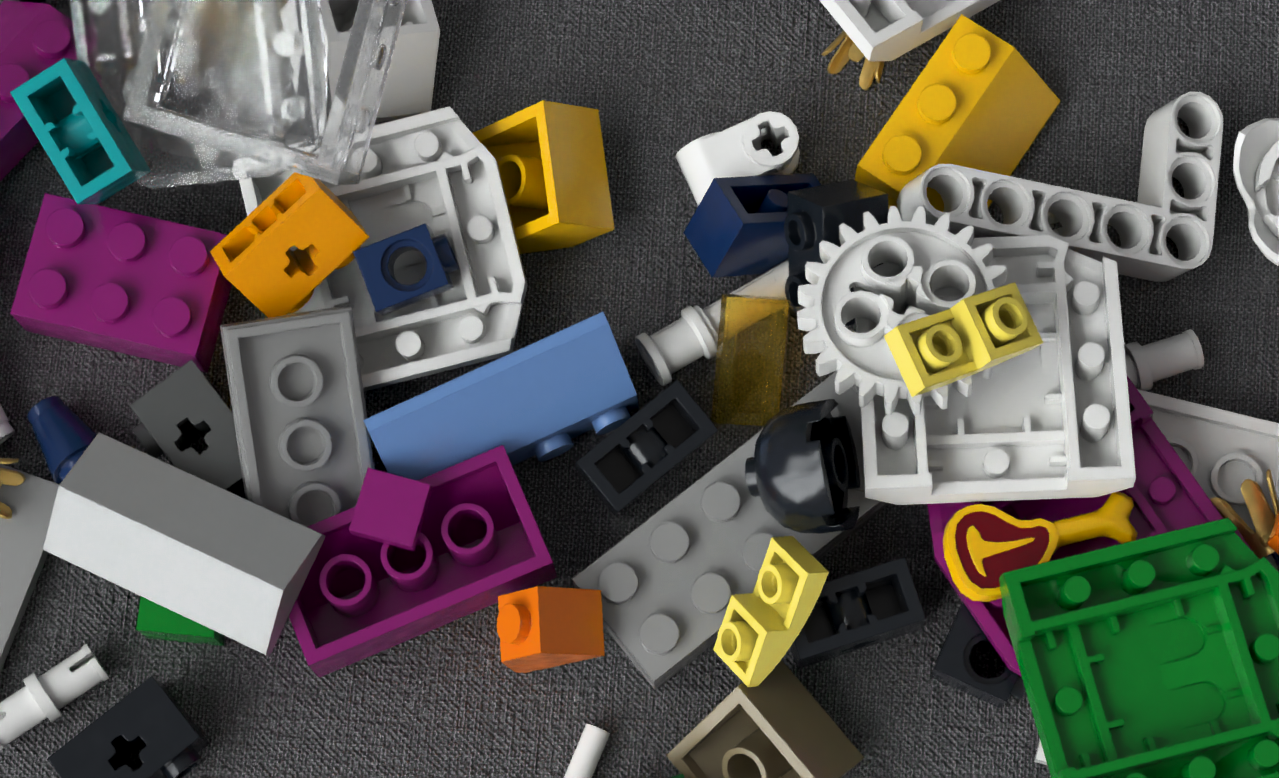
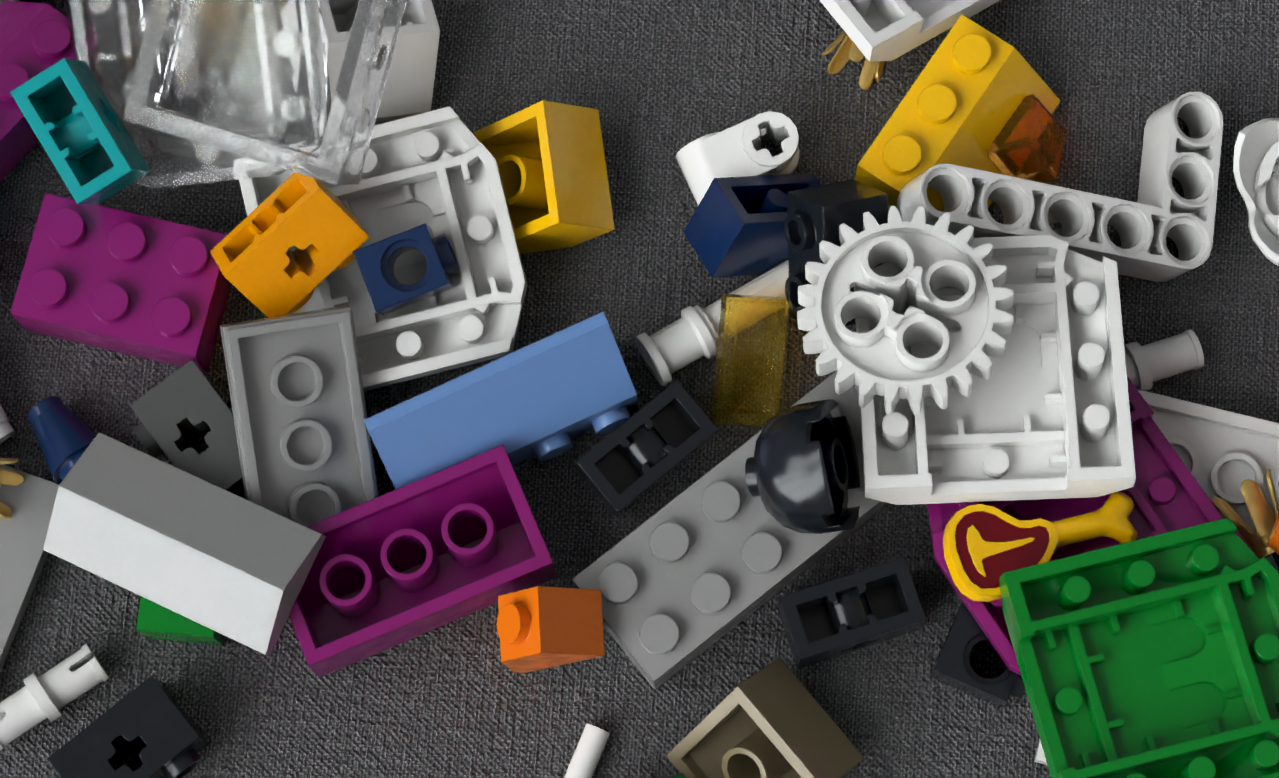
magenta tile [349,468,433,551] -> none
light yellow slope [713,536,829,687] -> none
light yellow slope [884,282,1043,397] -> none
none -> clear orange slope [988,94,1066,183]

